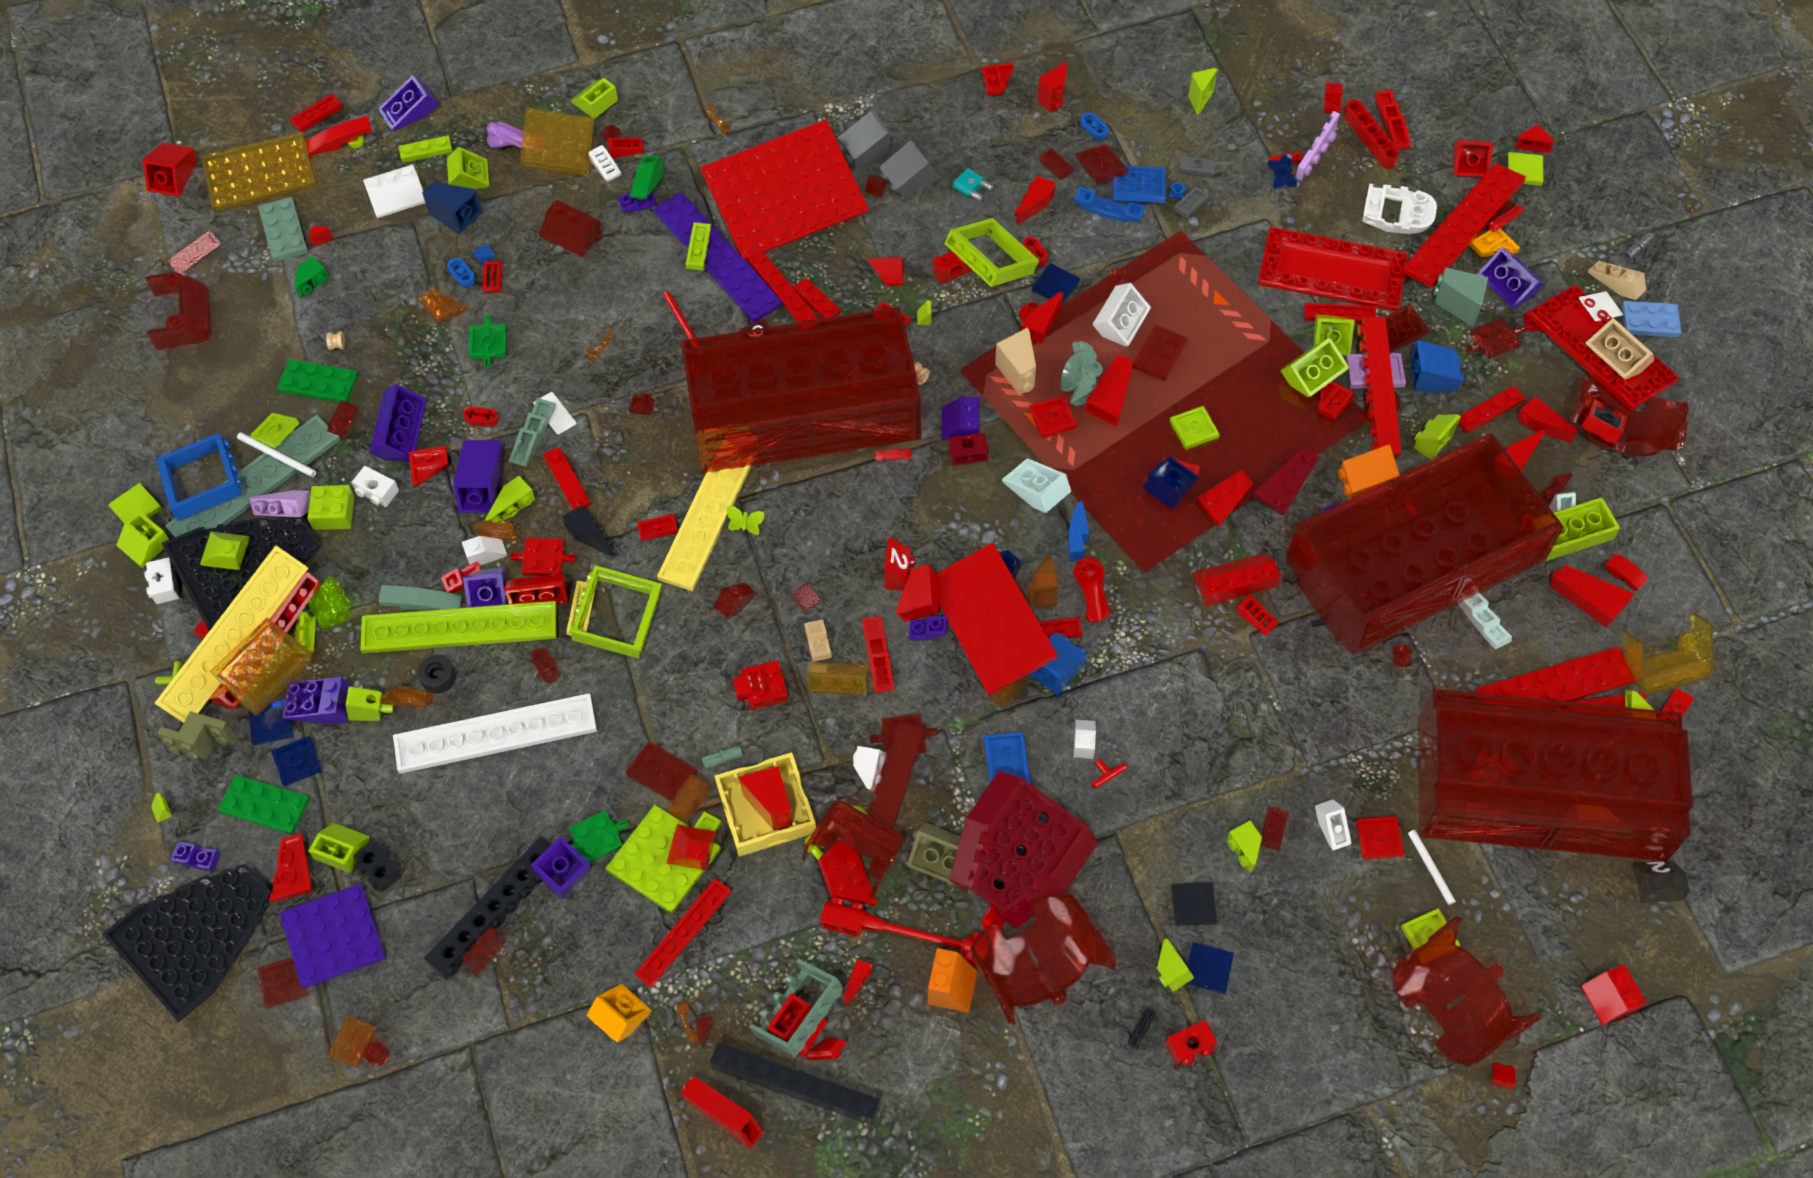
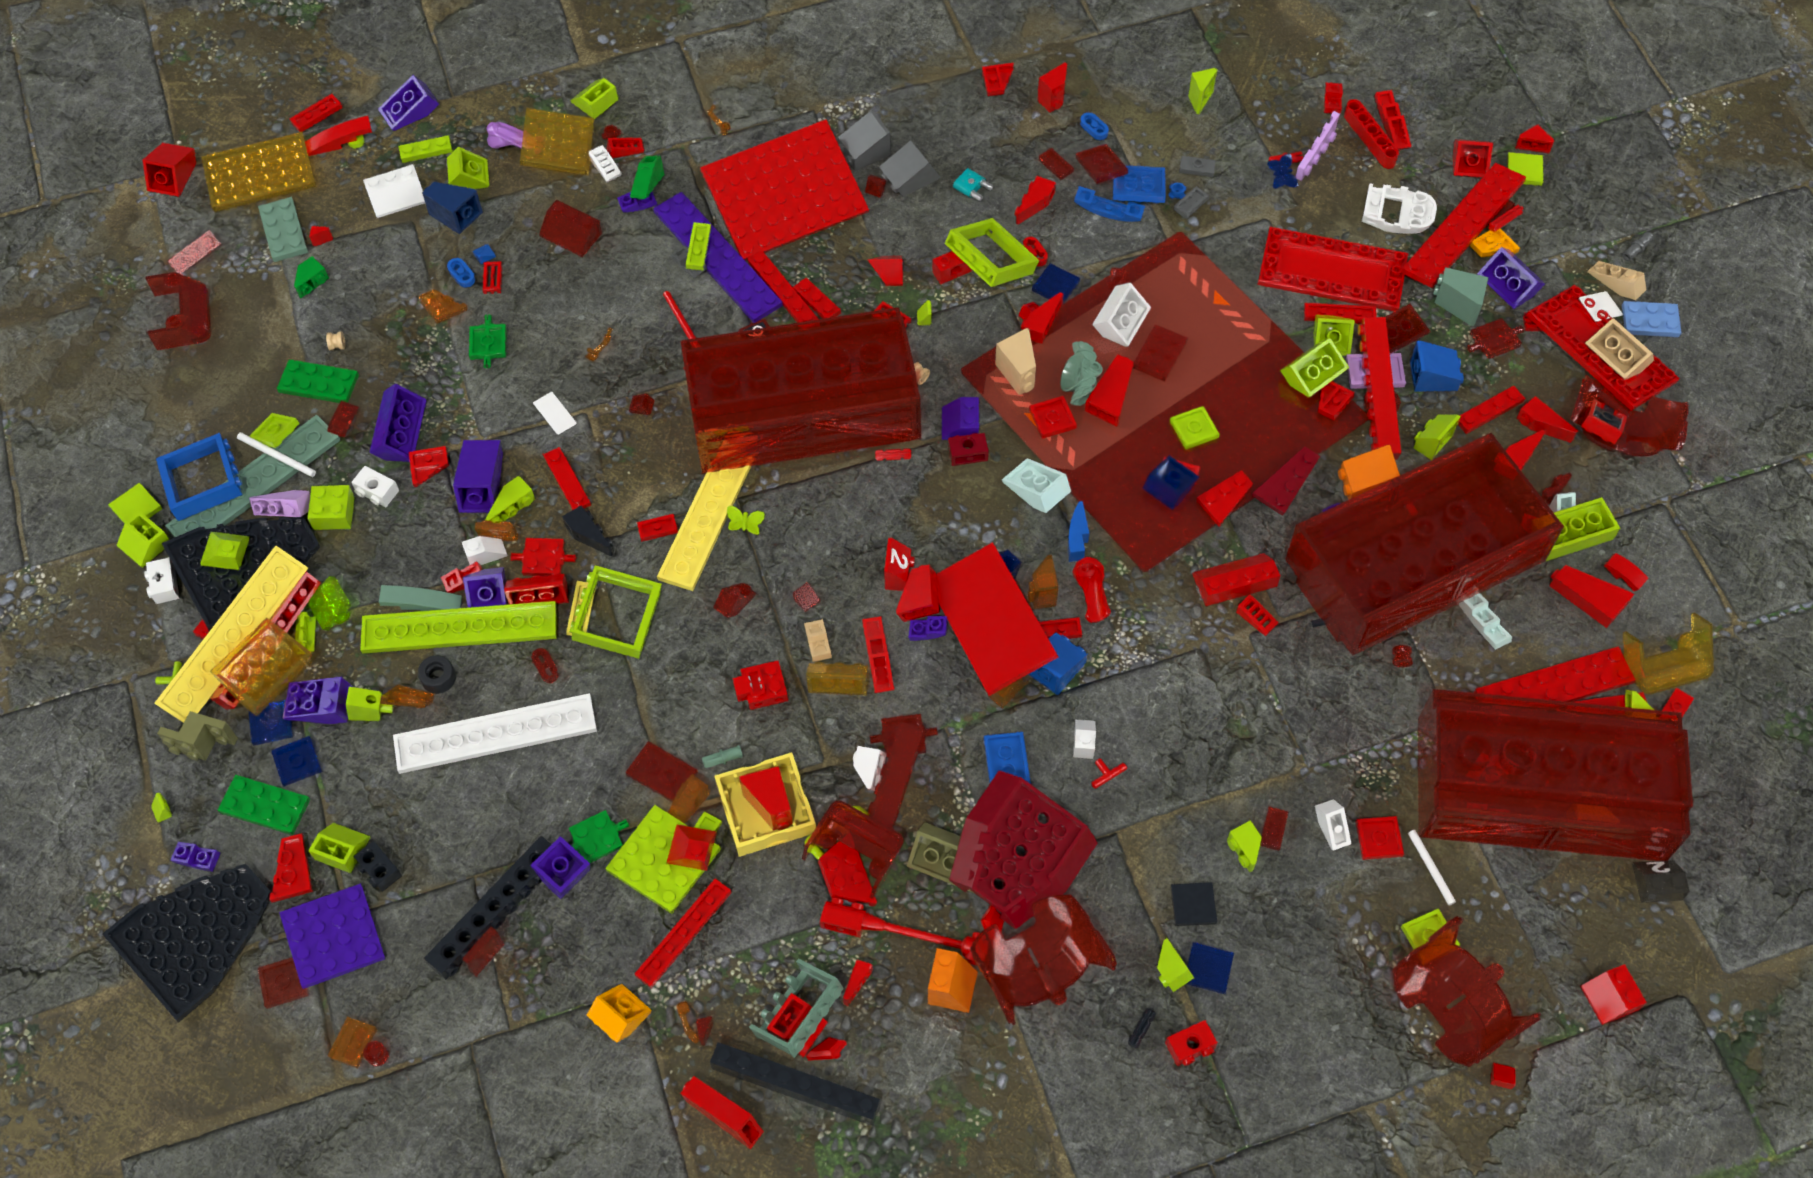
red beam [463,407,499,427] -> none
sand green slope [508,398,556,467] -> none

